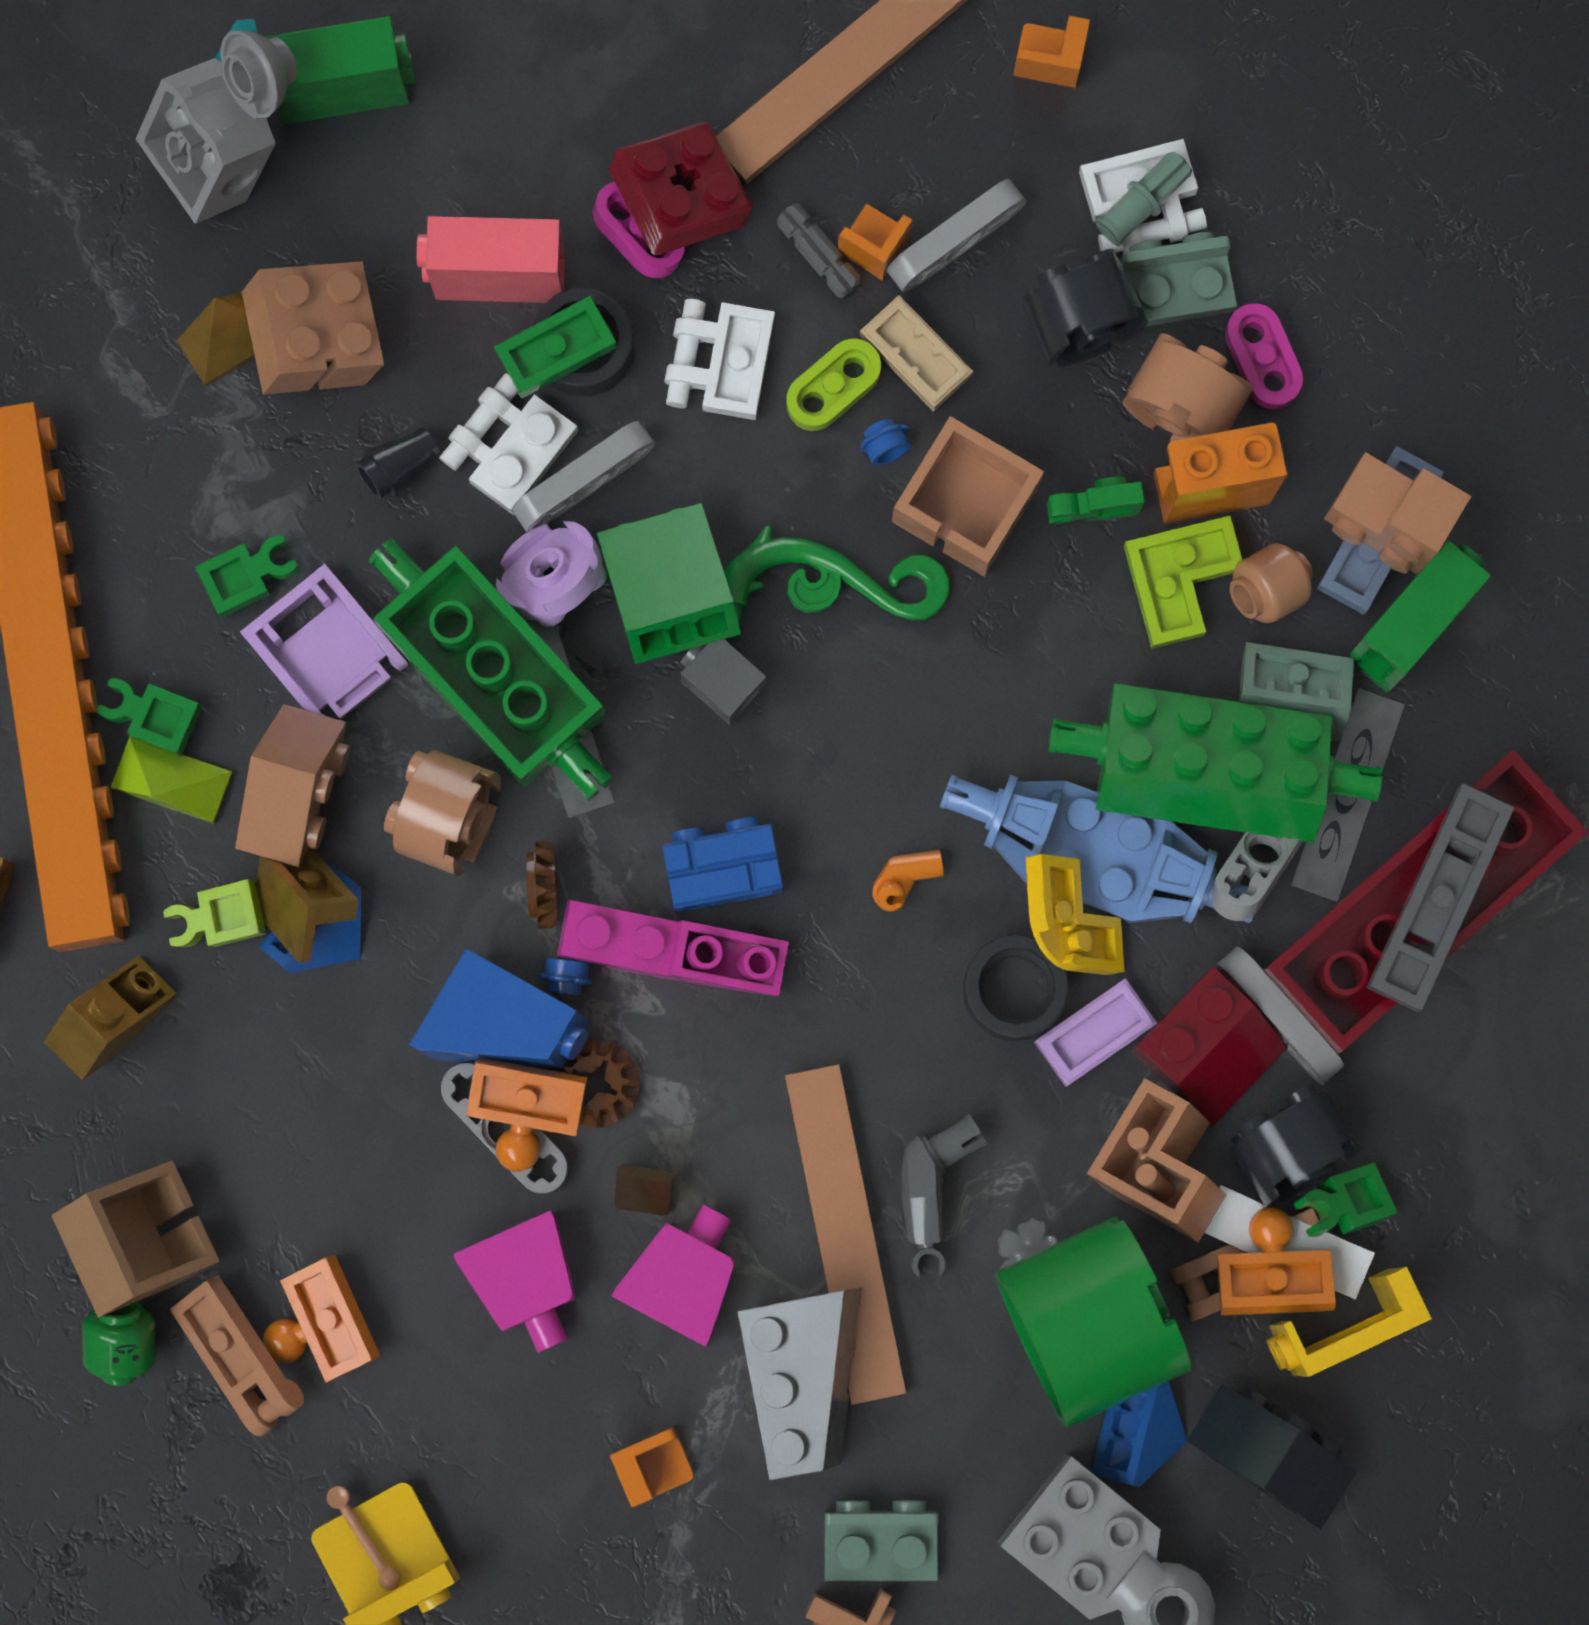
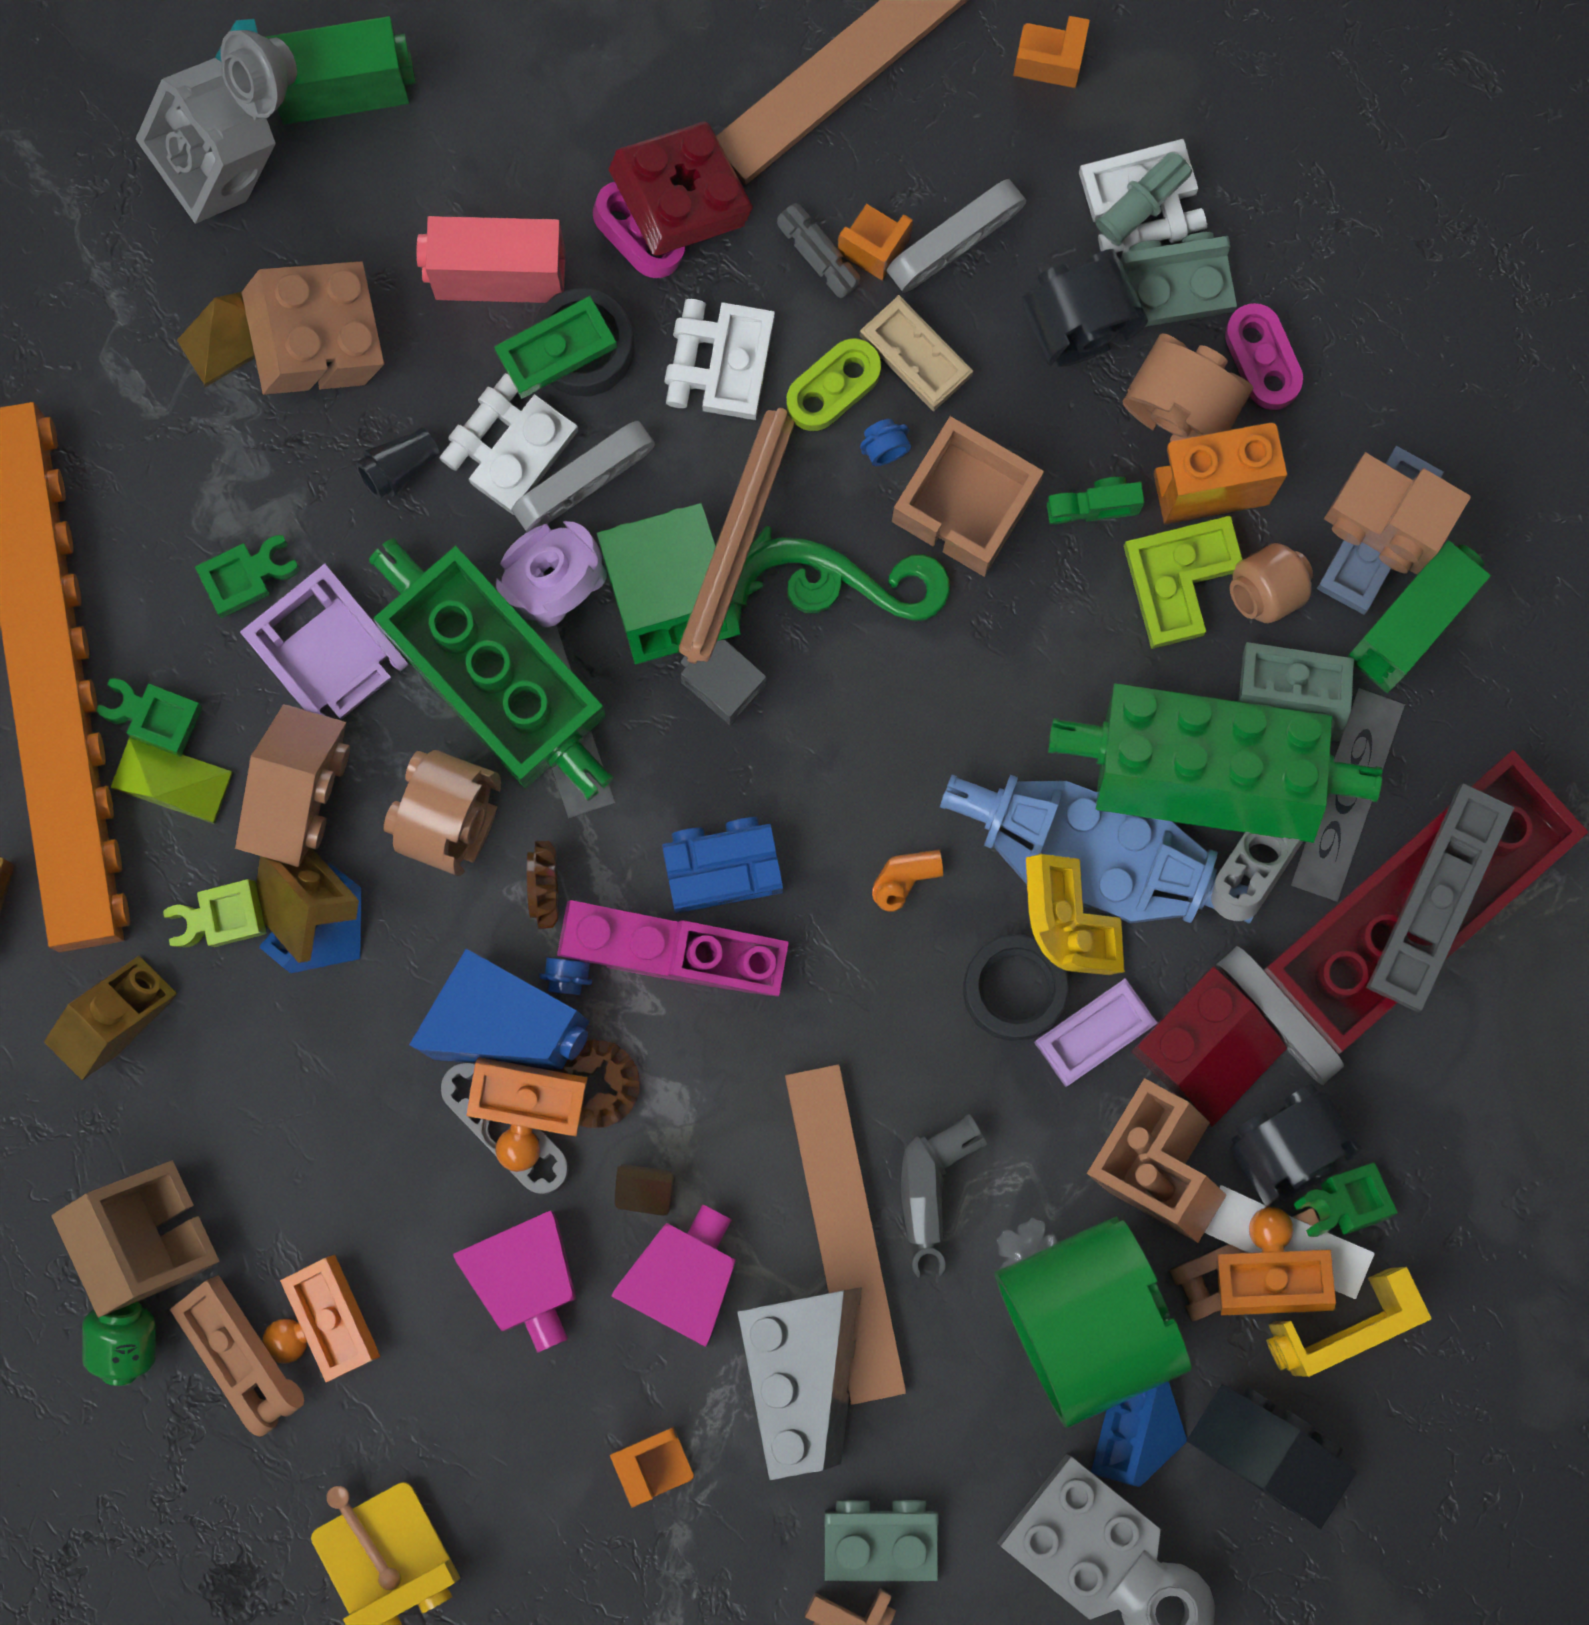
none -> nougat axle [679,408,795,664]

